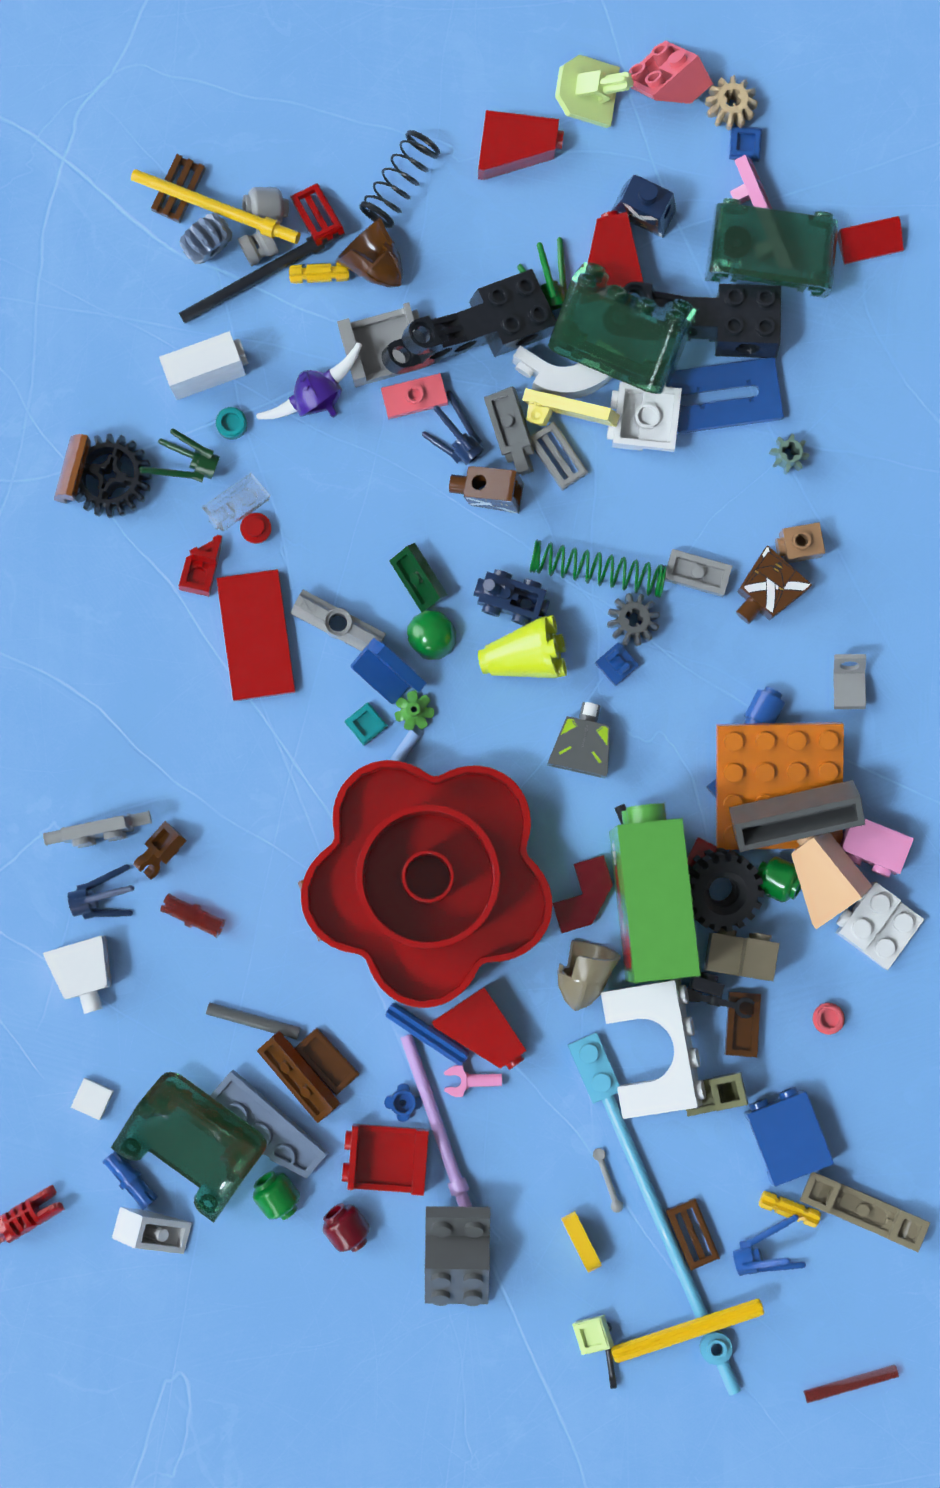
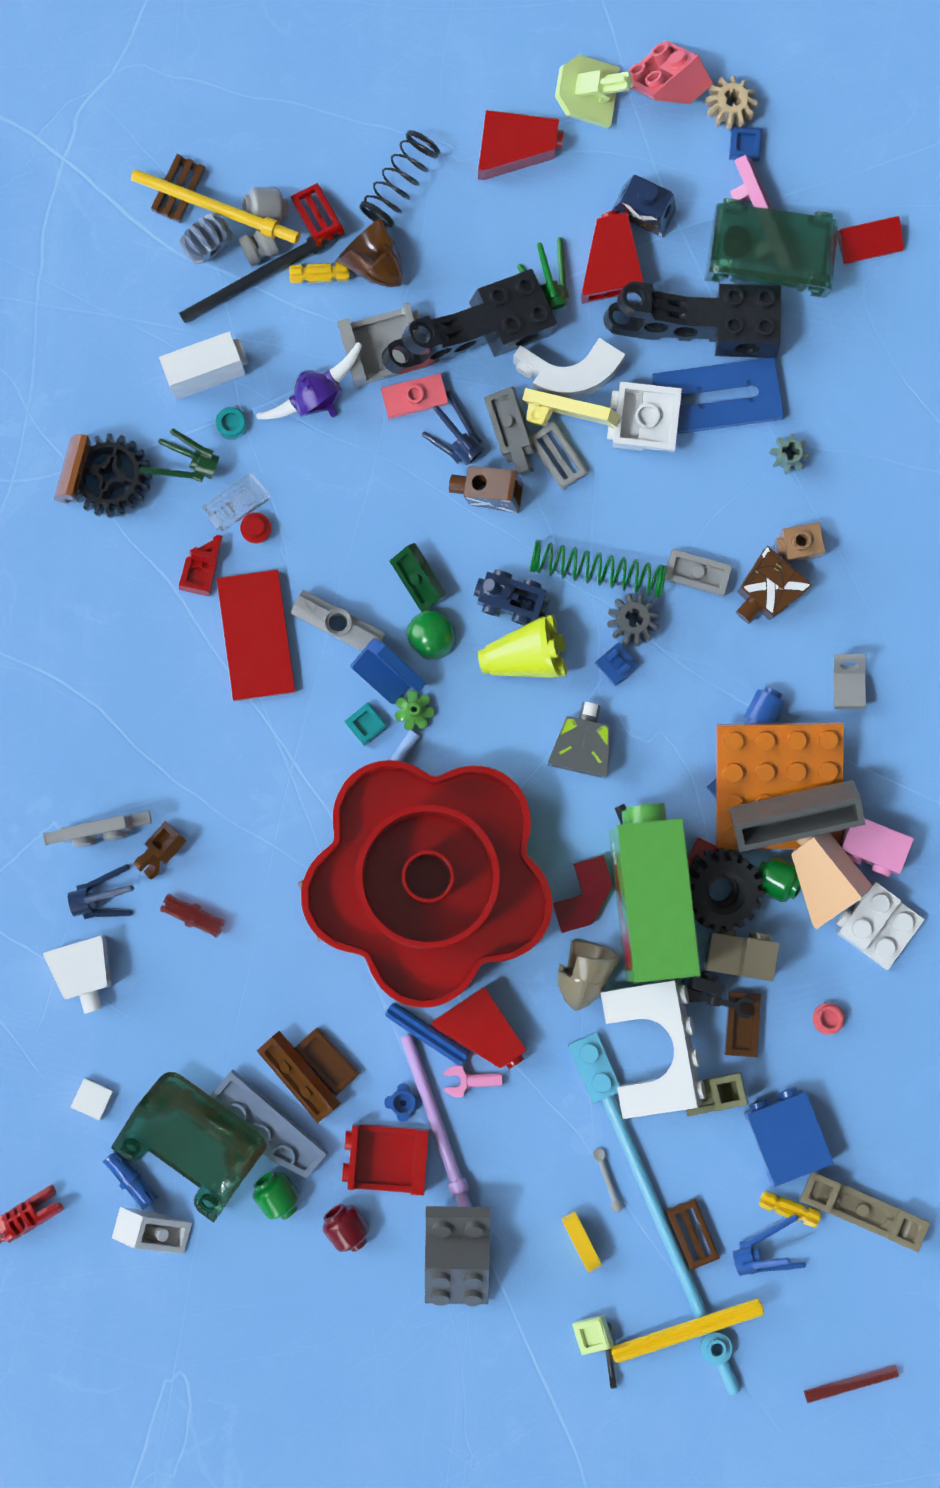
dark grey bar [206,1002,300,1040] -> none
clear green windscreen [548,262,699,394] -> none

